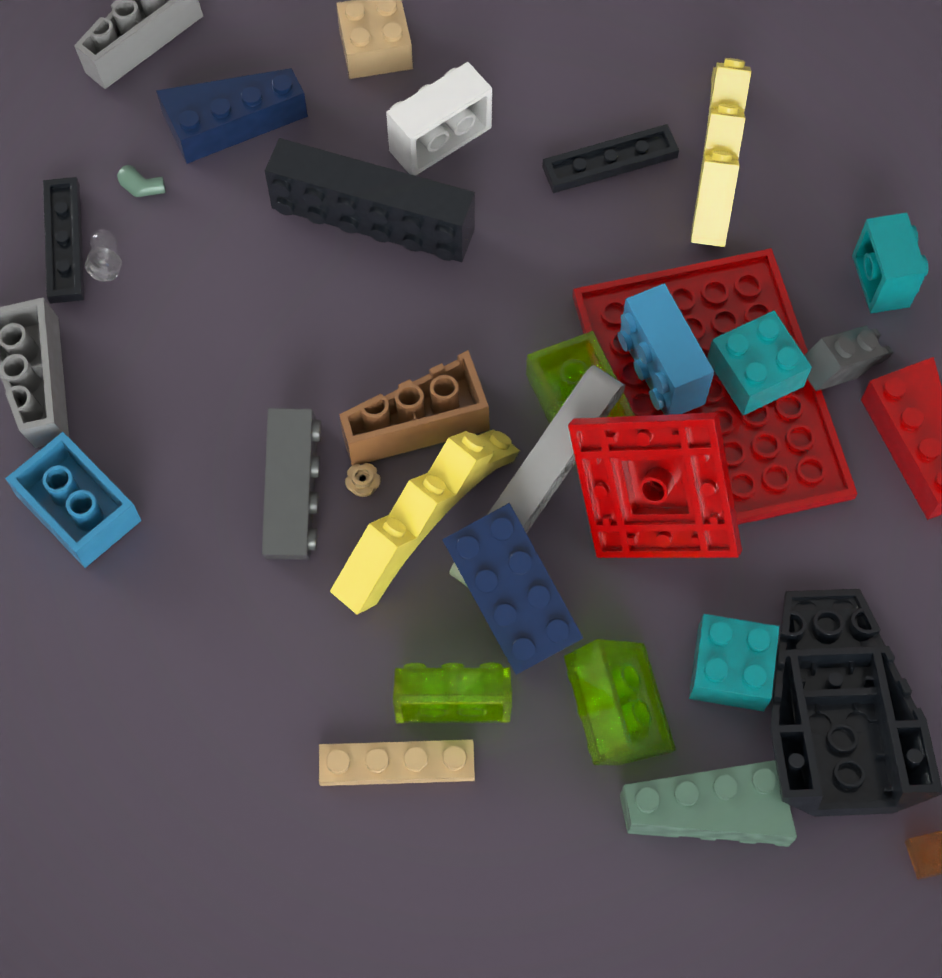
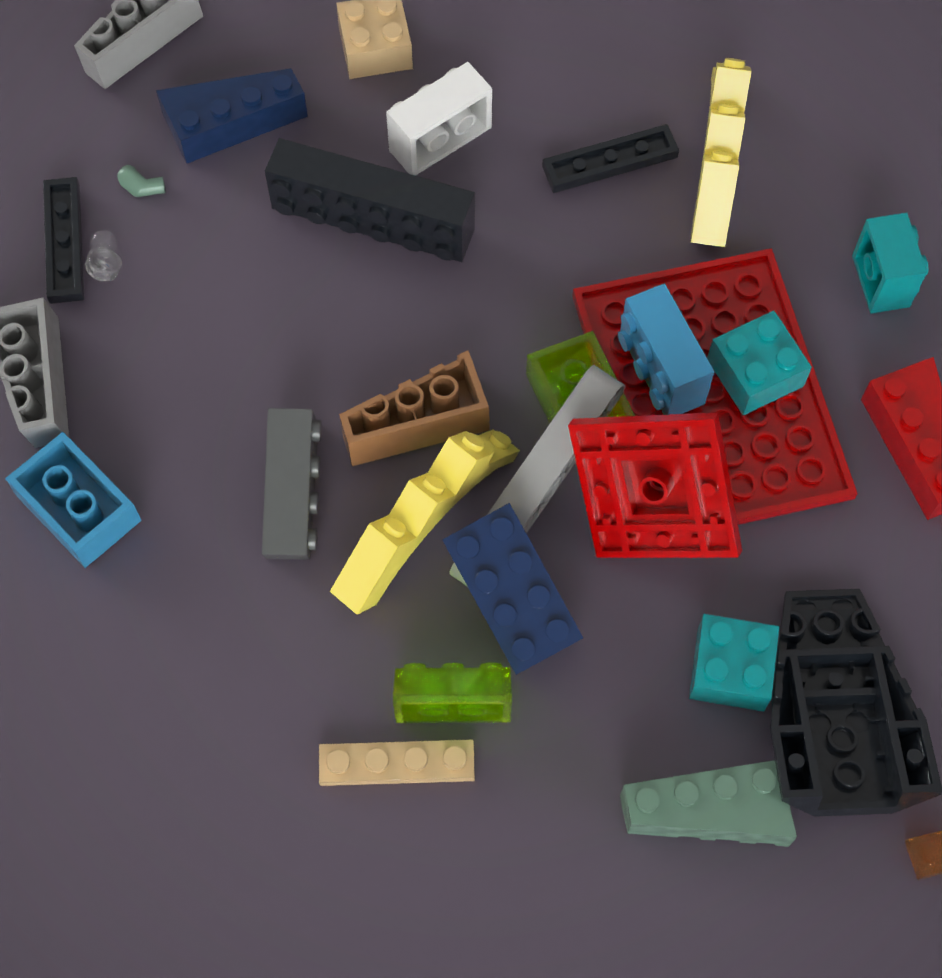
tan plate [345,463,381,497] -> none
clear neon green slope [564,639,676,765] -> none
dark grey hinge [804,325,894,391] -> none

